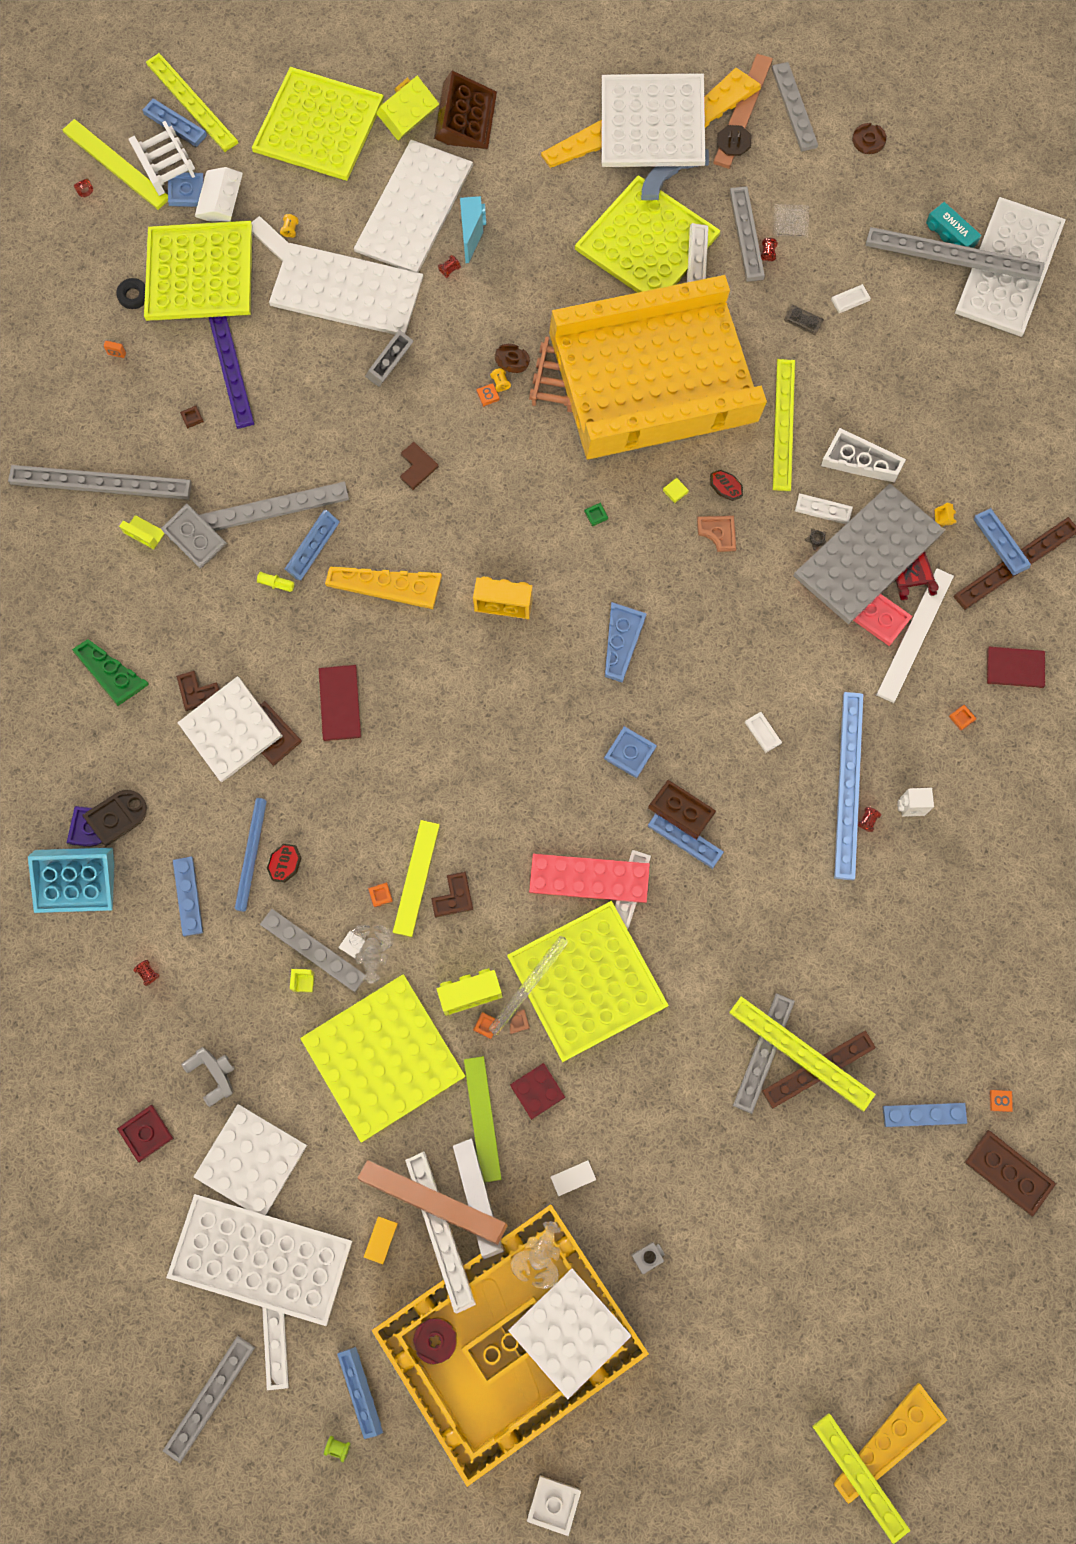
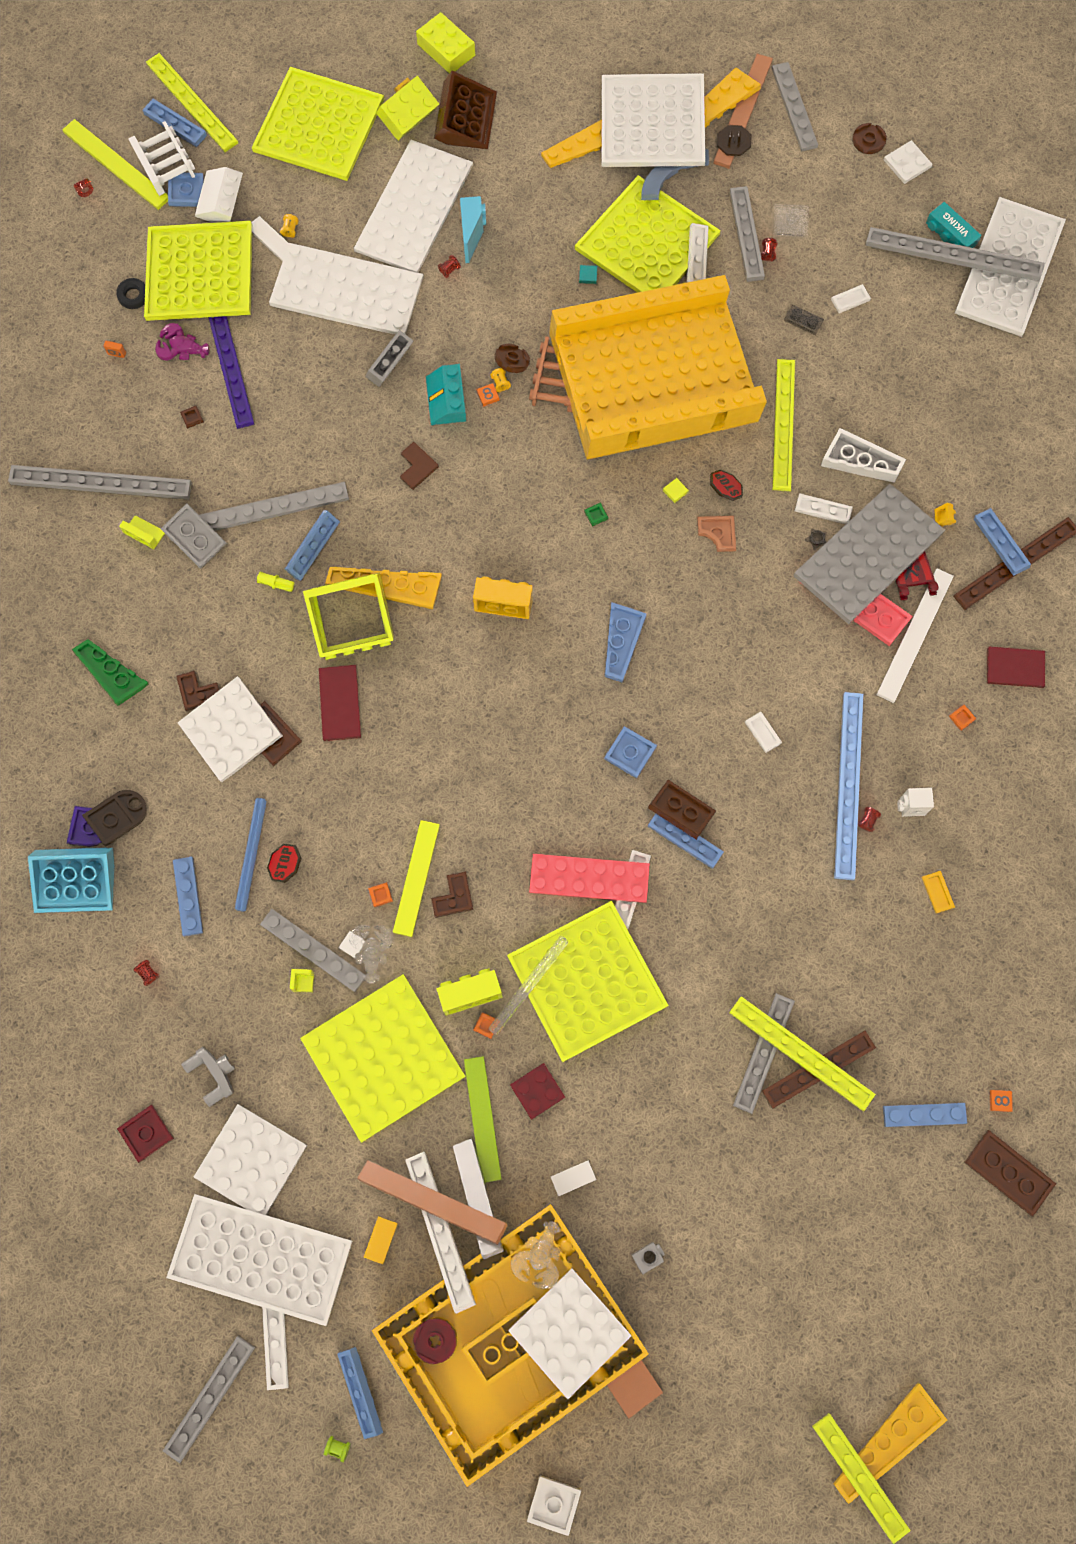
nougat tile [510,1009,530,1034] -> none
none -> magenta animal [155,323,210,361]
none -> neon yellow windscreen [303,573,394,660]
none -> neon yellow brick [416,12,475,74]
none -> teal slope [426,364,466,425]
none -> teal tile [579,265,597,284]
none -> nougat tile [607,1360,663,1419]
none -> white plate [884,140,932,184]
none -> yellow tile [921,871,955,914]

